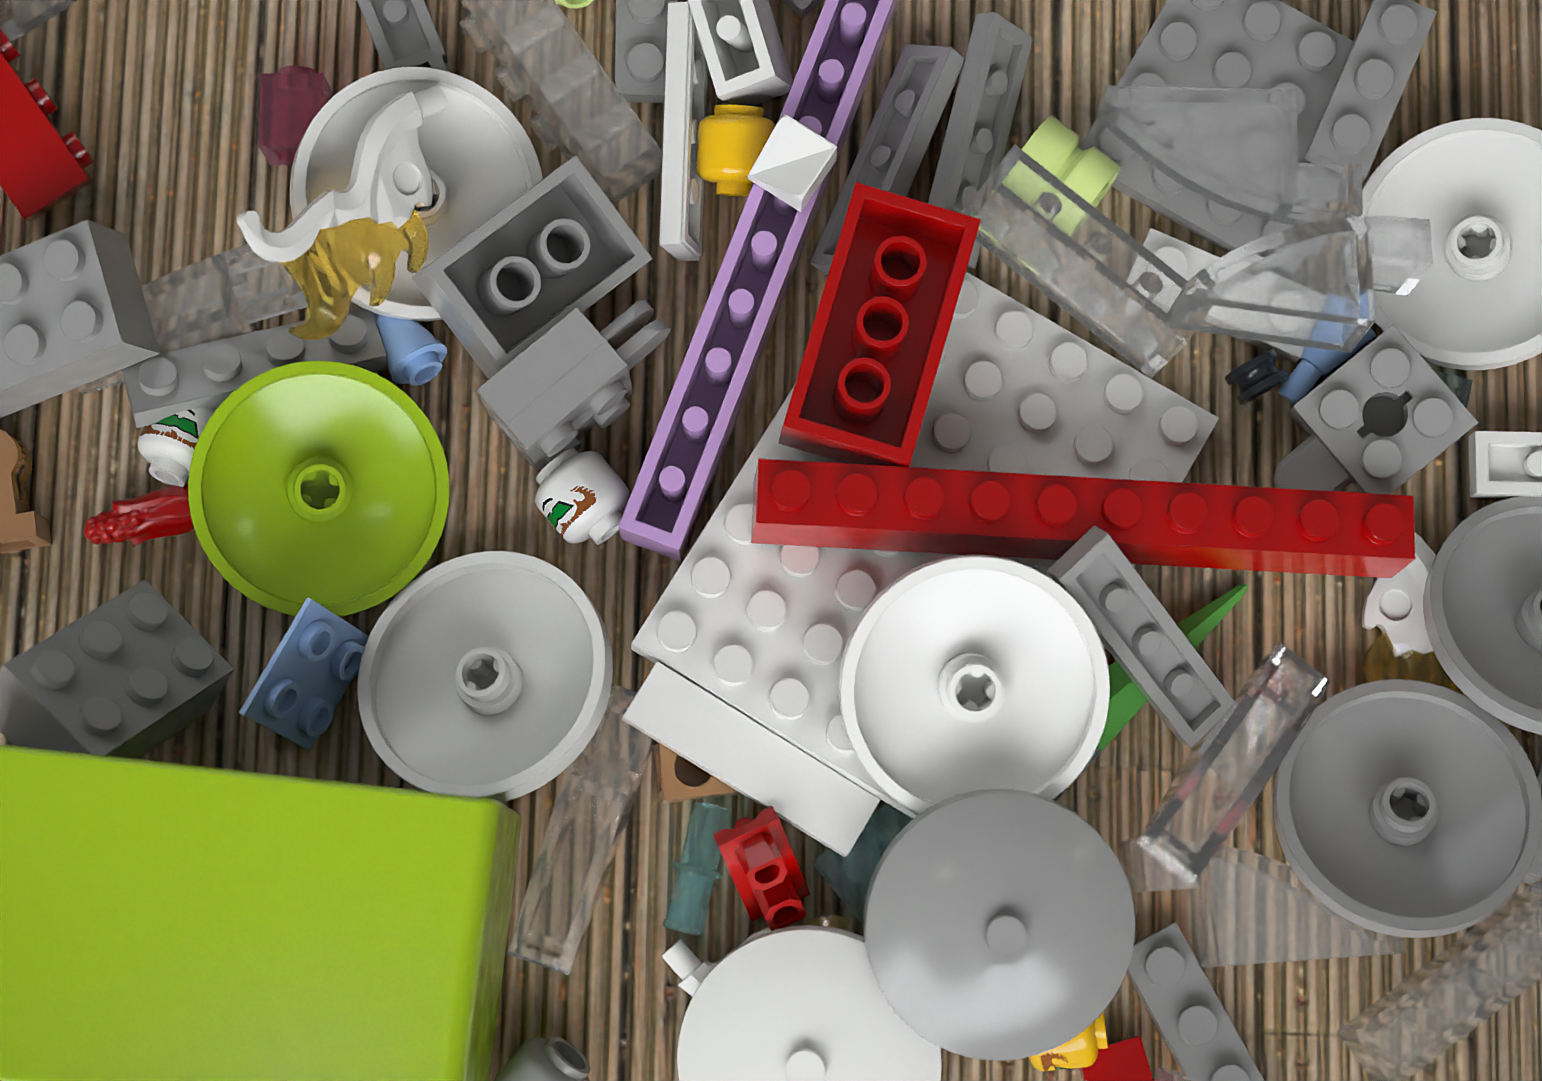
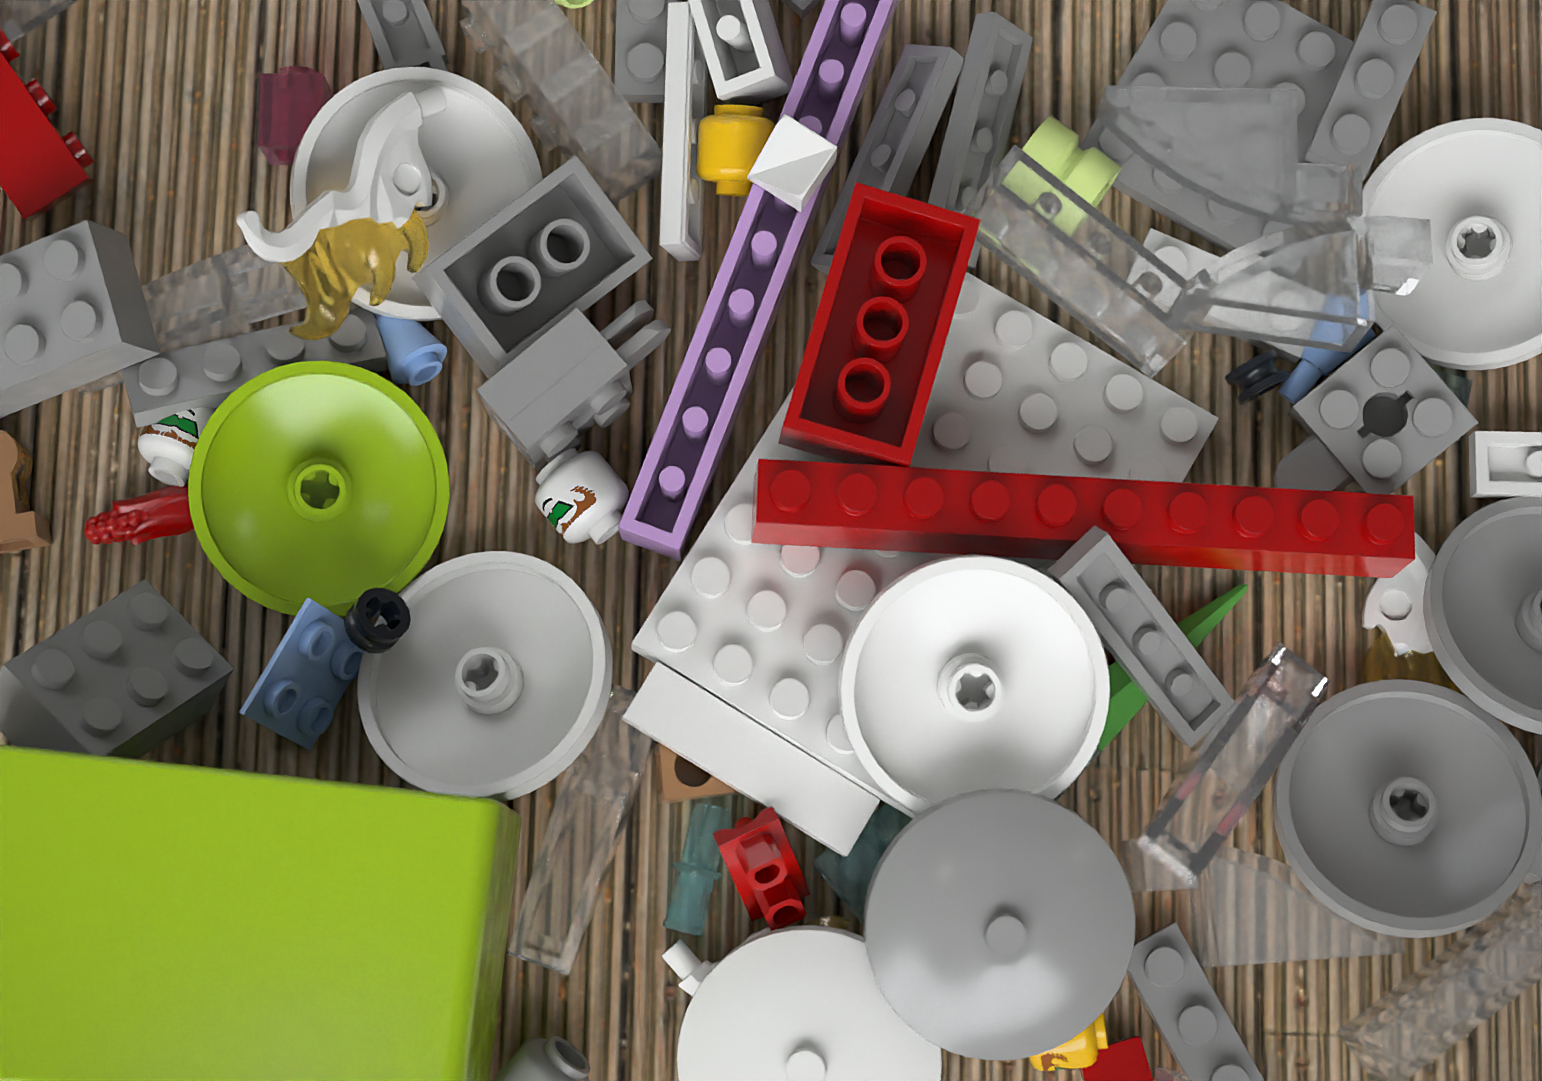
none -> black bush [344,587,411,654]

